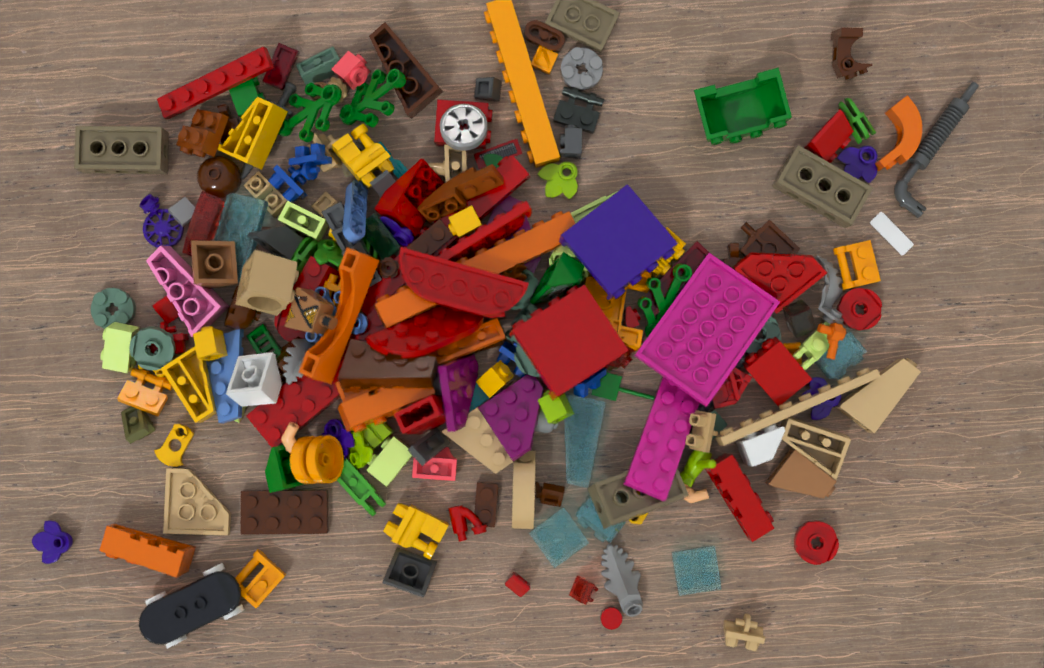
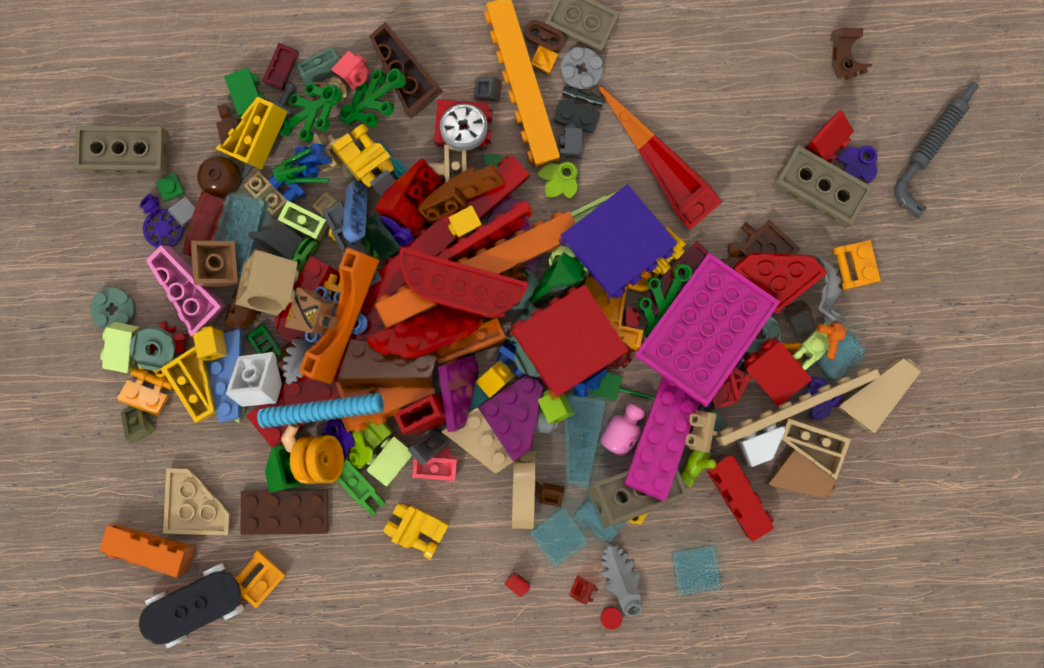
dark purple plate [32,520,73,564] -> none
red slope [152,295,179,324] -> none
yellow piece [154,424,194,467] -> none
red plate [157,46,274,119] -> none
dark orange plate [176,109,229,158] -> none
bright green plate [314,239,343,267] -> none
reddish brown plate [378,257,399,278] -> none
dark grey slope [382,548,437,598] -> none
reddish brown plate [407,219,454,255] -> none
red plant [448,505,487,541] -> none
reddish brown plate [473,482,498,528] -> none
sticker [474,139,522,169] -> none
light nougat arm [684,484,709,503] -> none
green cylinder [694,67,792,145] -> none
tan hips [723,614,765,651] -> none
red plate [794,521,839,565] -> none
red plate [837,288,882,331] -> none
bright green arm [838,98,876,145] -> none
white sticker [870,212,914,256] -> none
orange arch [875,95,922,171] -> none
none -> green plate [156,173,186,202]
none -> medium azure piece [257,393,384,428]
none -> green plant [273,149,330,184]
none -> red plate [599,86,723,230]
none -> bright pink piece [600,402,645,457]

